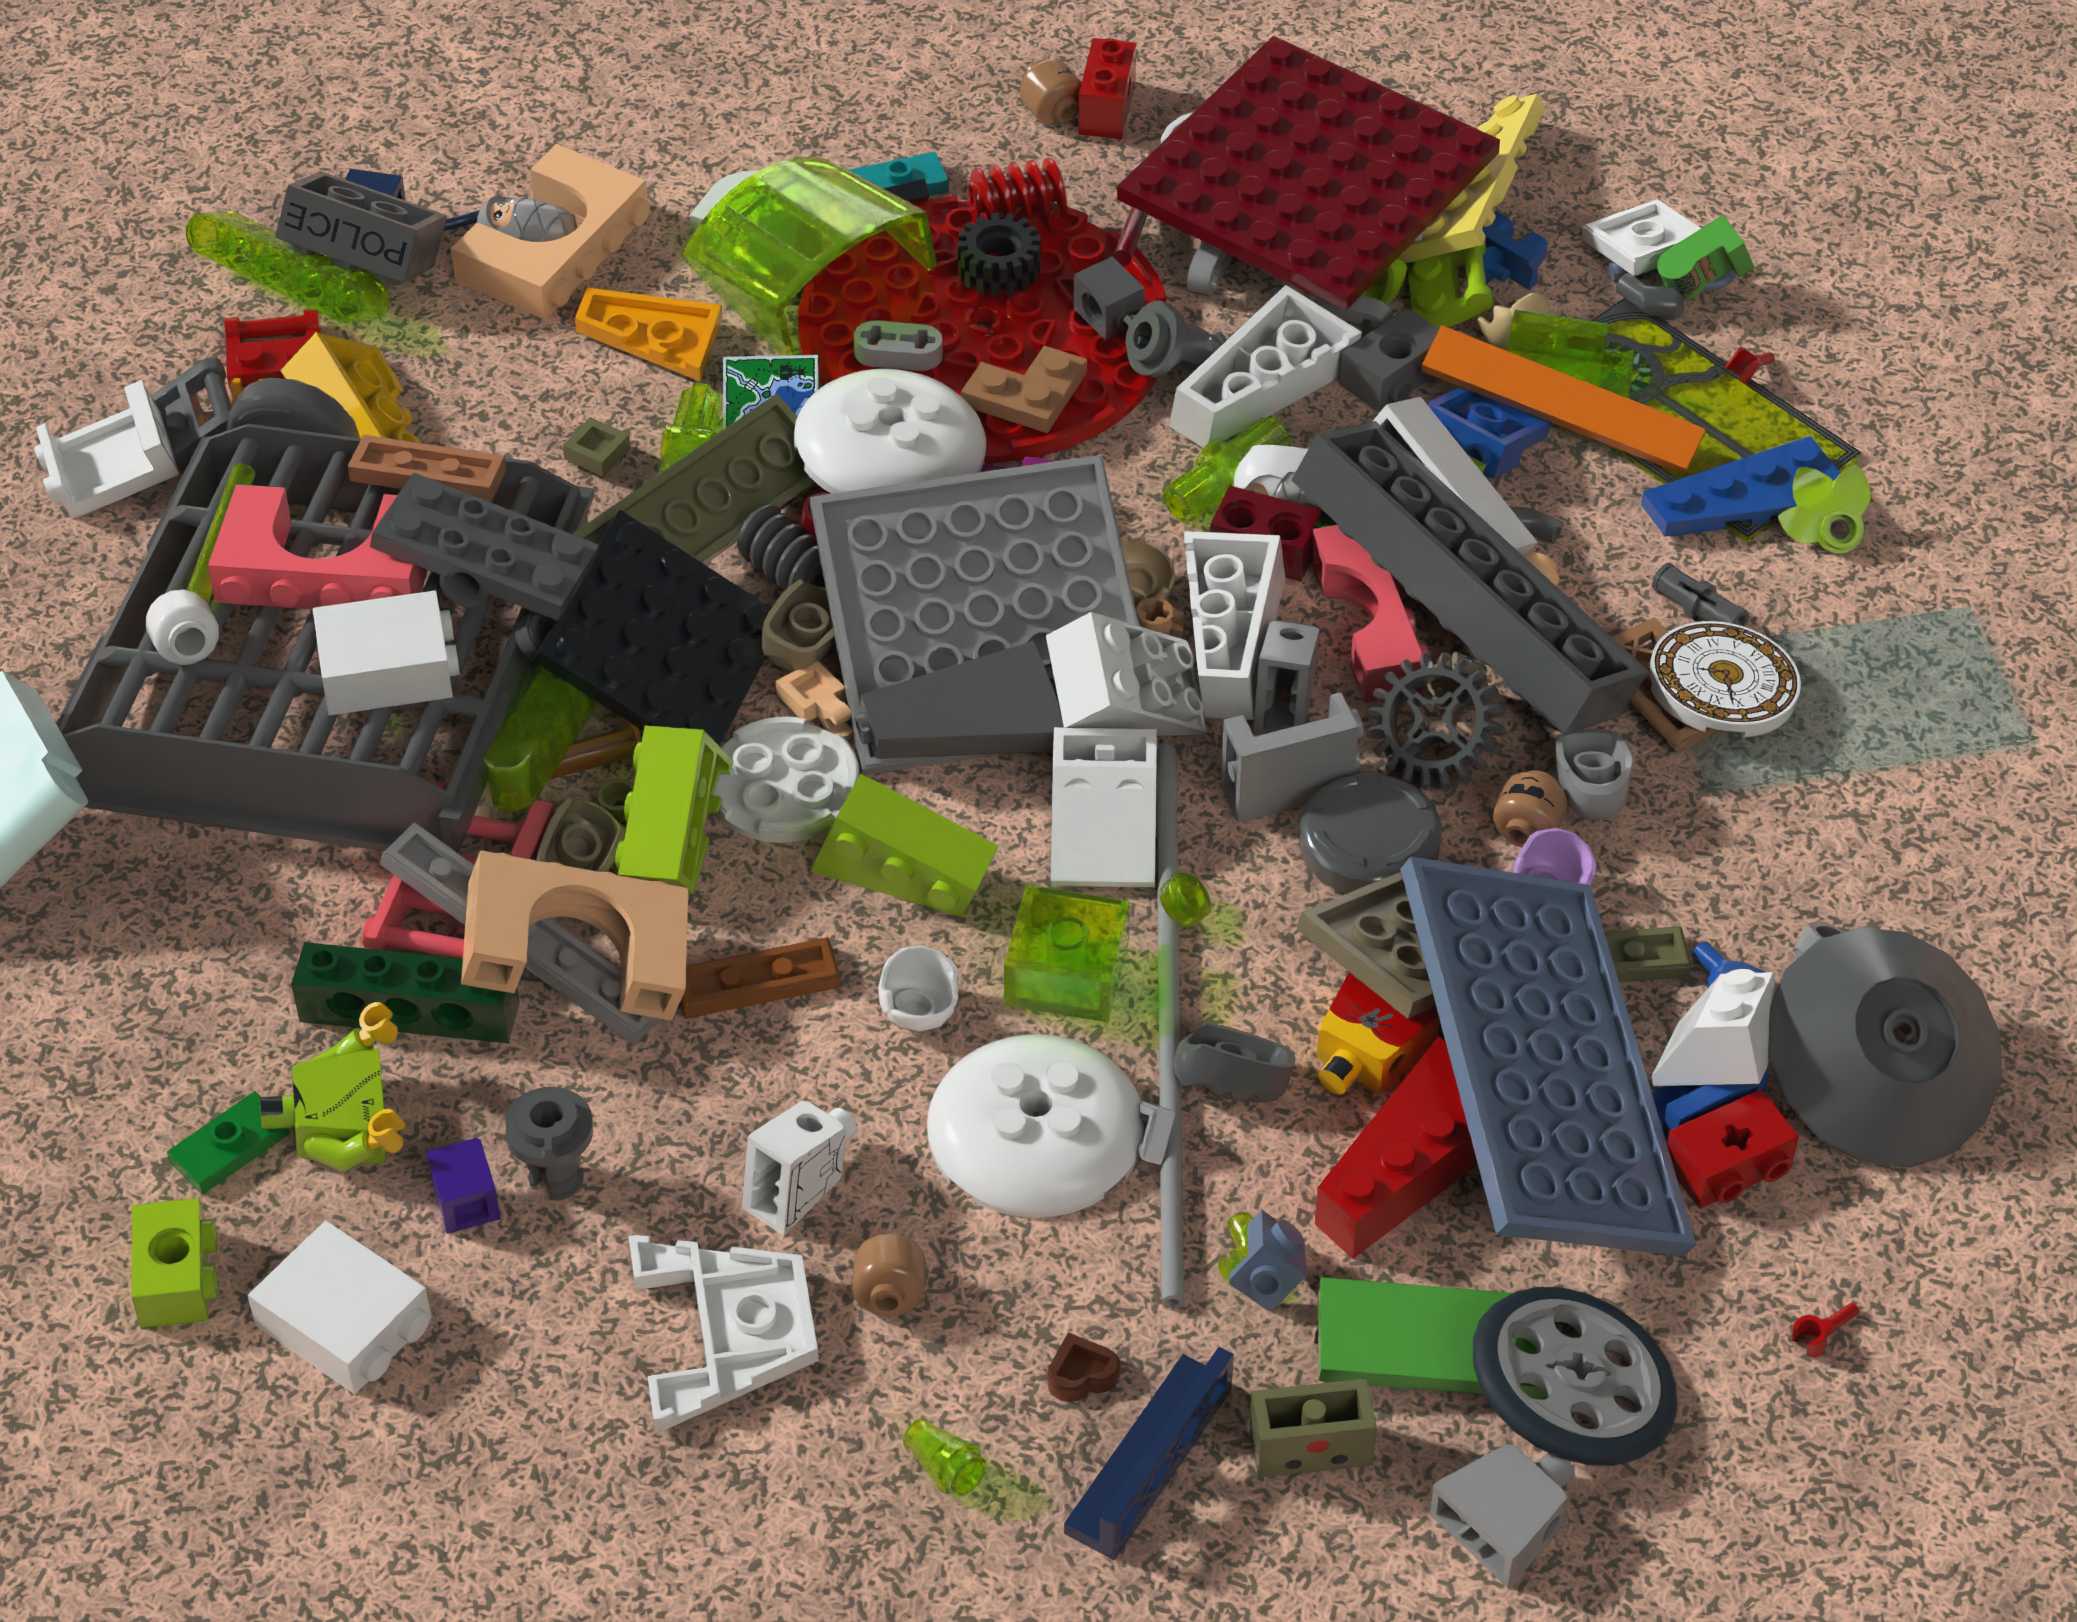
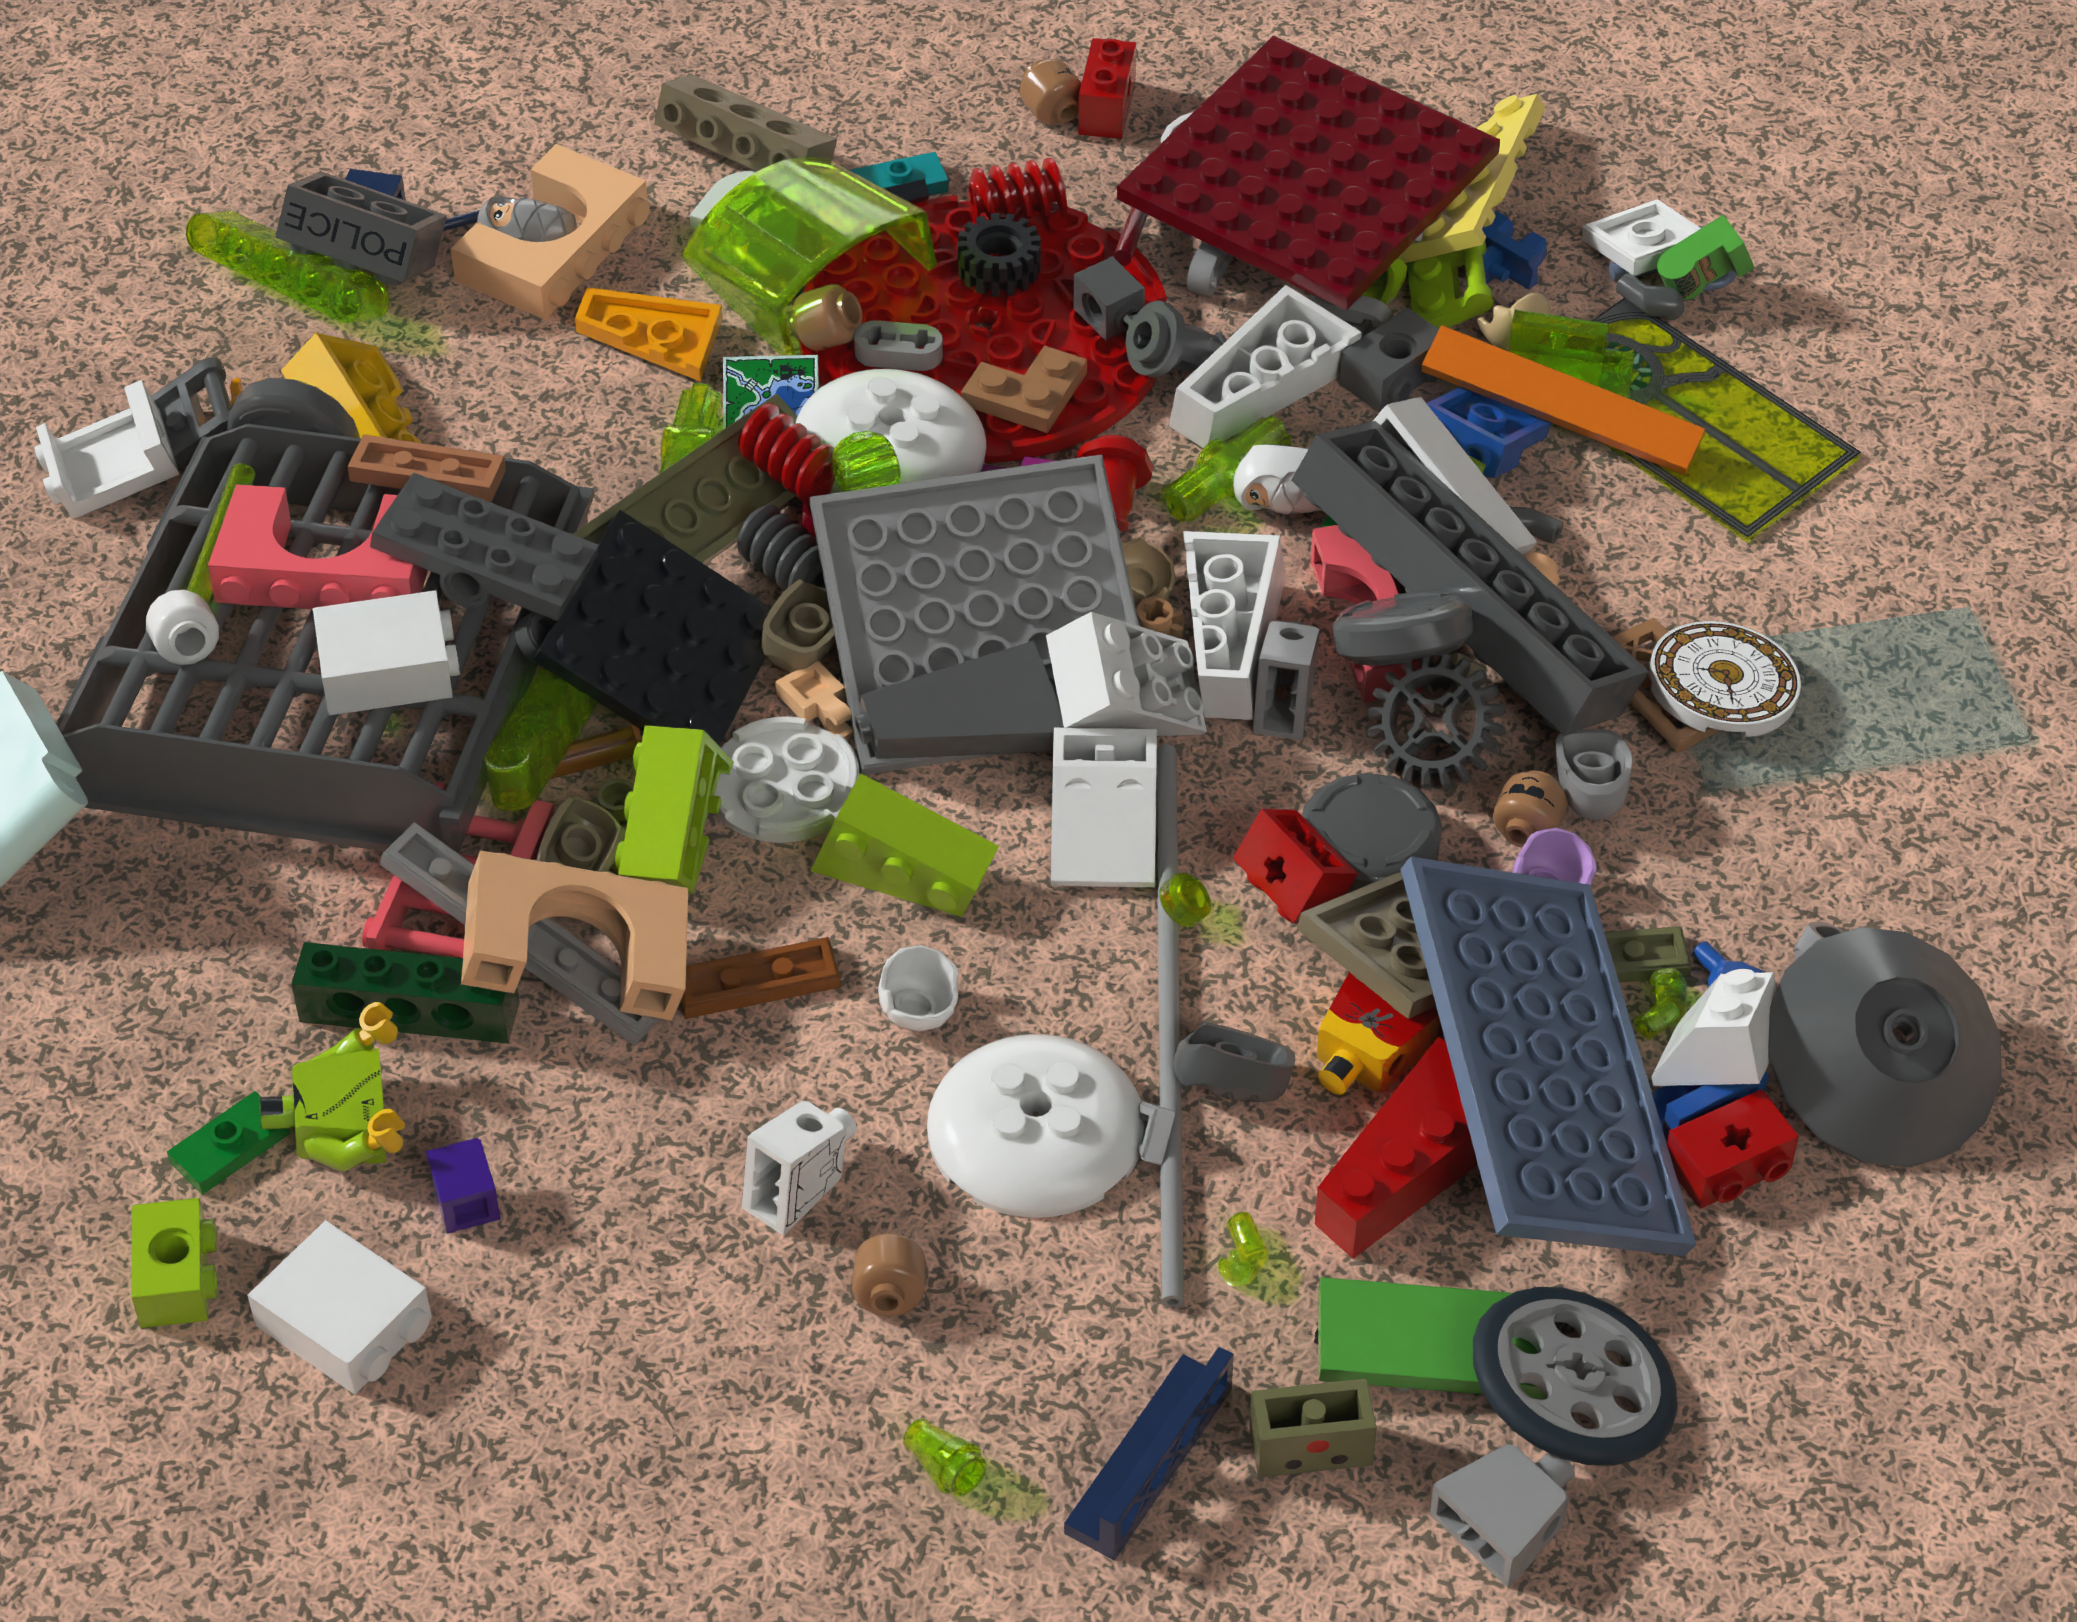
red plate [224,309,321,389] -> none
dark grey piece [505,1087,594,1201] -> none
olive plate [563,417,631,477] -> none
white wing [628,1235,819,1432] -> none
clear neon green brick [1004,884,1130,1023] -> none
copper tile [1047,1332,1121,1402] -> none
dark red brick [1210,485,1322,582] -> none
light grey panel [1221,692,1363,823] -> none
sand blue bracket [1229,1210,1307,1311] -> none
blue wing [1641,435,1840,537] -> none
dark grey pin [1652,563,1749,627] -> none
red hand [1724,347,1775,384] -> none
lime plate [1778,464,1871,554] -> none
red hand [1792,1303,1860,1358] -> none
none -> dark tan brick [654,74,837,190]
none -> red piece [737,402,842,504]
none -> medium nougat head [790,284,862,351]
none -> clear neon green piece [832,431,901,492]
none -> red piece [1077,435,1153,532]
none -> red brick [1233,809,1358,925]
none -> dark grey piece [1332,591,1474,665]
none -> clear neon green arm [1634,968,1687,1040]

